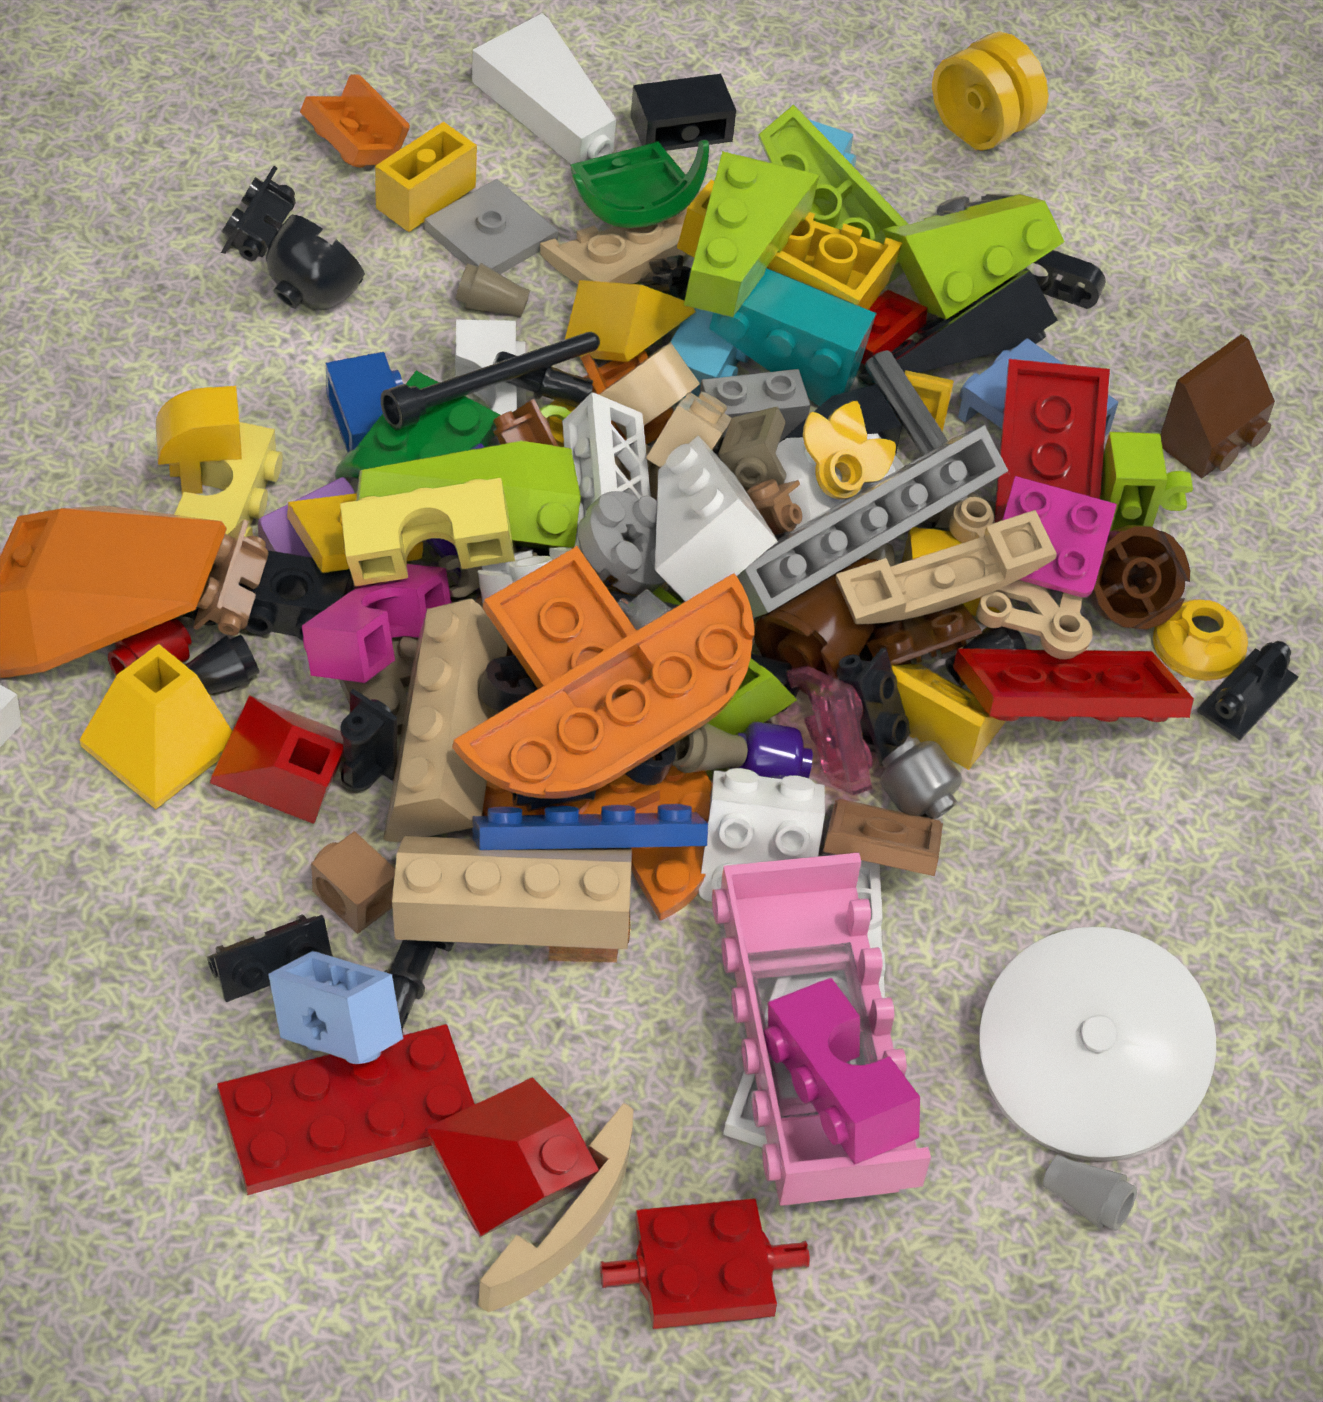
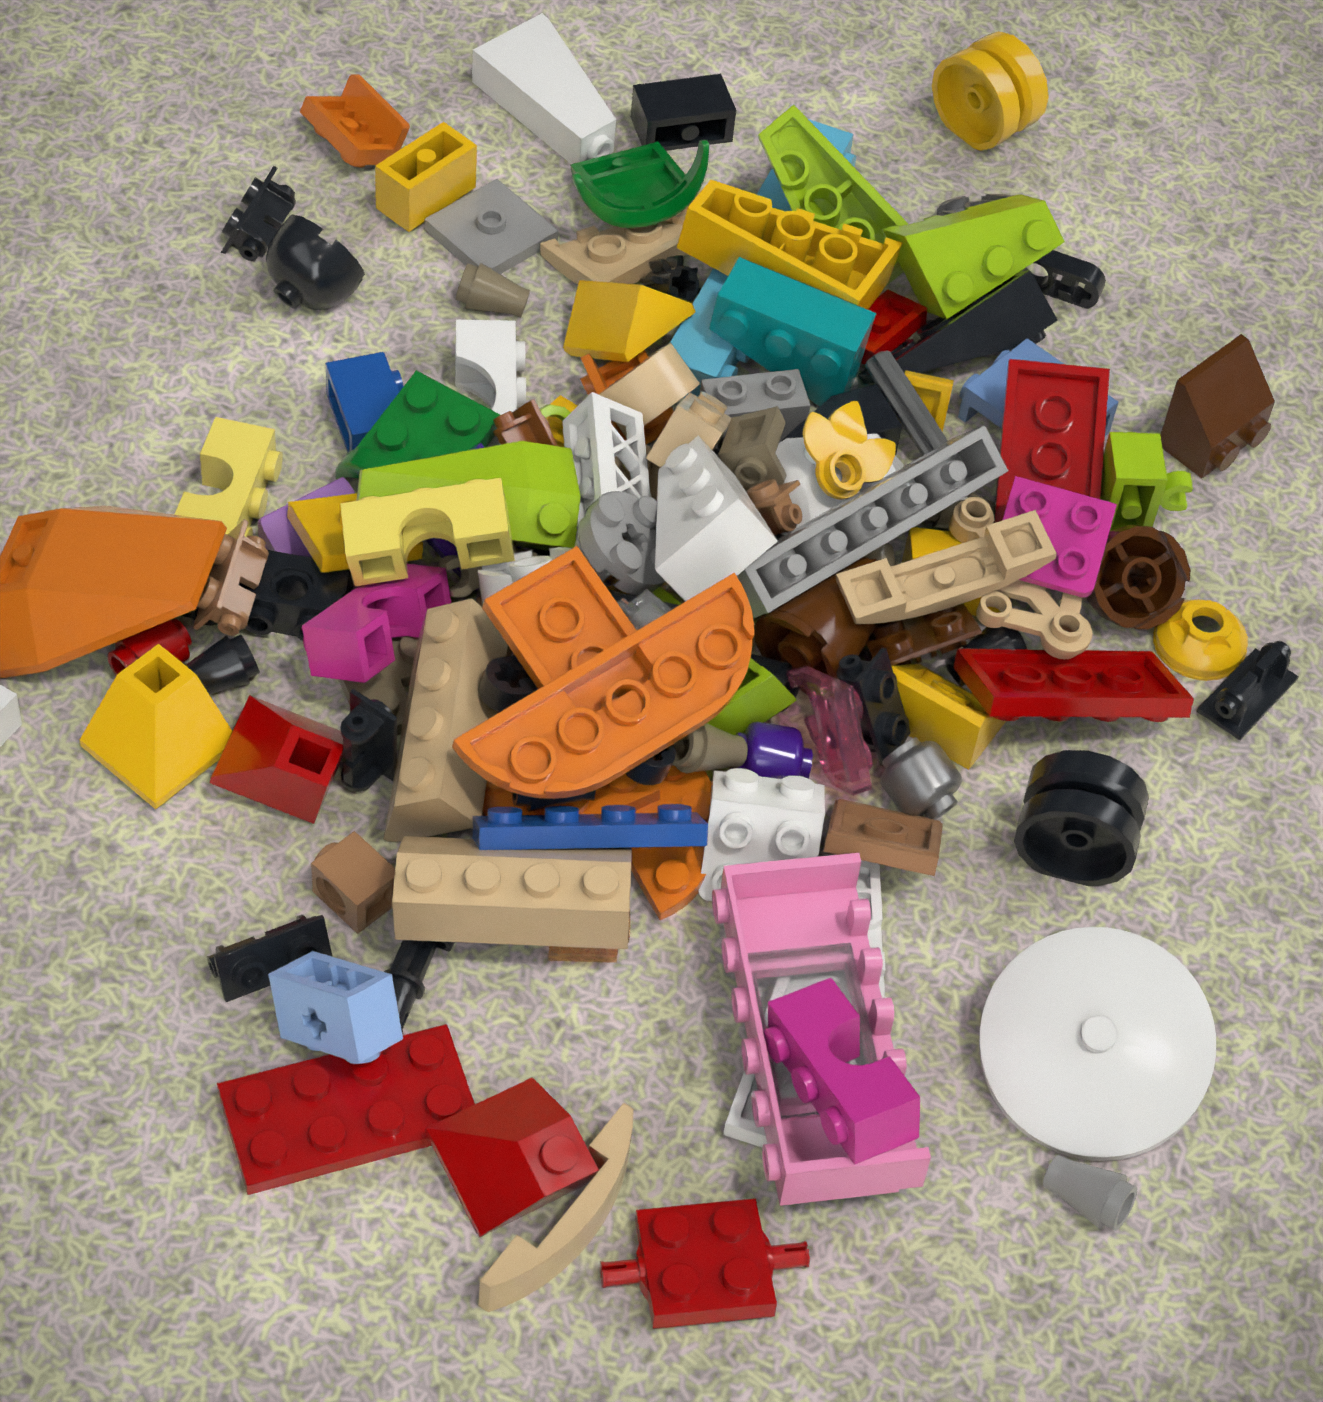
yellow brick [155,386,242,495] -> none
black piece [380,332,600,430] -> none
black axle [493,351,593,408] -> none
lime wedge [684,151,820,317] -> none
none -> black wheel [1014,750,1149,887]

